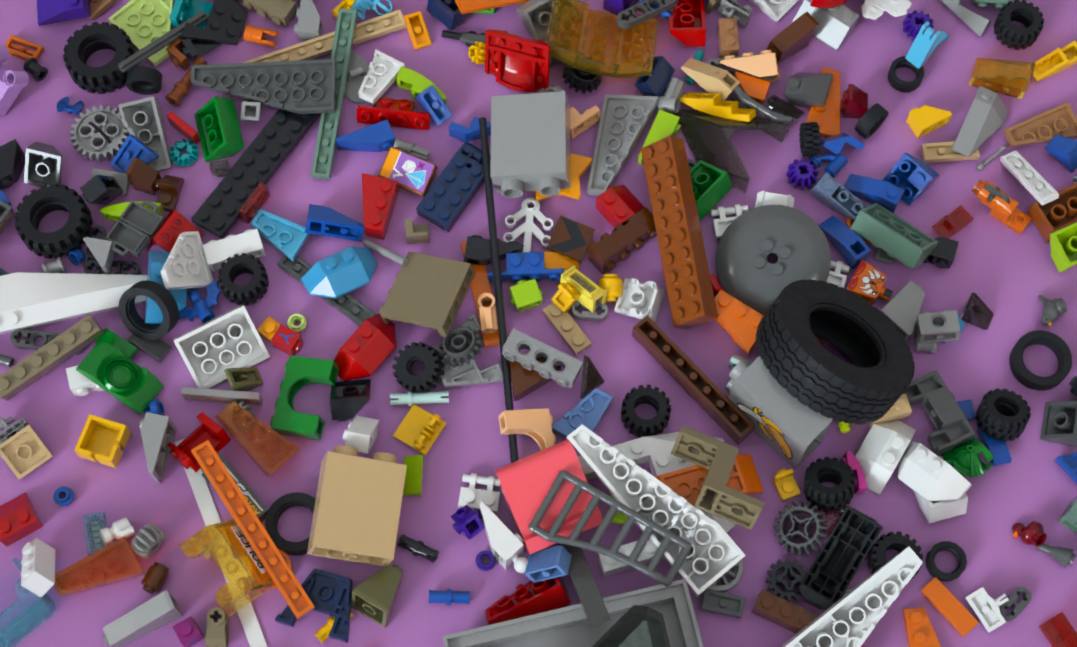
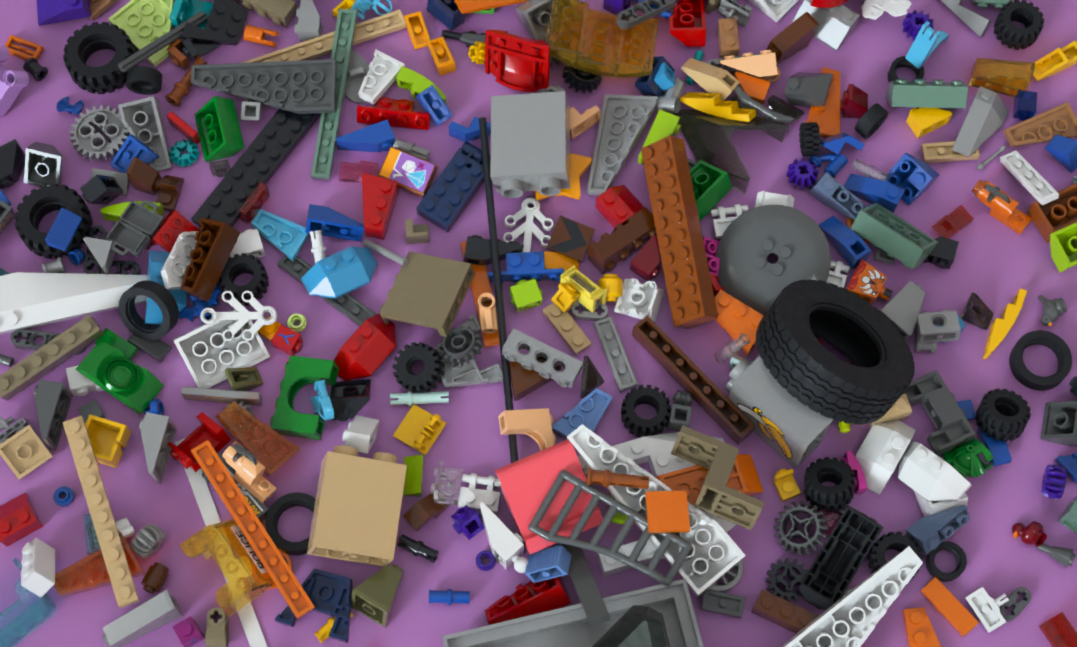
none -> dark grey slope [34,379,73,451]
none -> blue slope [45,208,82,252]
none -> tan plate [62,415,140,608]
none -> dark grey tile [78,399,105,423]
none -> reddish brown wedge [180,217,240,301]
none -> white plant [200,291,277,342]
none -> light nougat plate [222,441,277,503]
none -> white pin [309,230,326,264]
none -> medium azure piece [310,380,334,421]
none -> clear pink slope [338,161,378,182]
none -> reddish brown slope [403,490,450,531]
none -> light orange slope [426,36,456,76]
none -> clear bracket [430,460,463,505]
none -> dark orange pin [586,467,649,490]
none -> light grey tile [593,316,638,392]
none -> dark red slope [630,235,661,281]
none -> orange tile [645,490,690,533]
none -> dark azure slope [654,62,675,91]
none -> dark grey brick [668,390,693,431]
none -> dark pink slope [703,236,720,277]
none -> clear pin [715,333,750,364]
none -> clear pin [851,159,890,181]
none -> sand green slope [885,78,968,109]
none -> sand blue slope [906,505,970,555]
none -> yellow slope [983,288,1027,359]
none -> clear blue brick [1013,90,1037,121]
none -> dark purple gear [1041,465,1067,499]

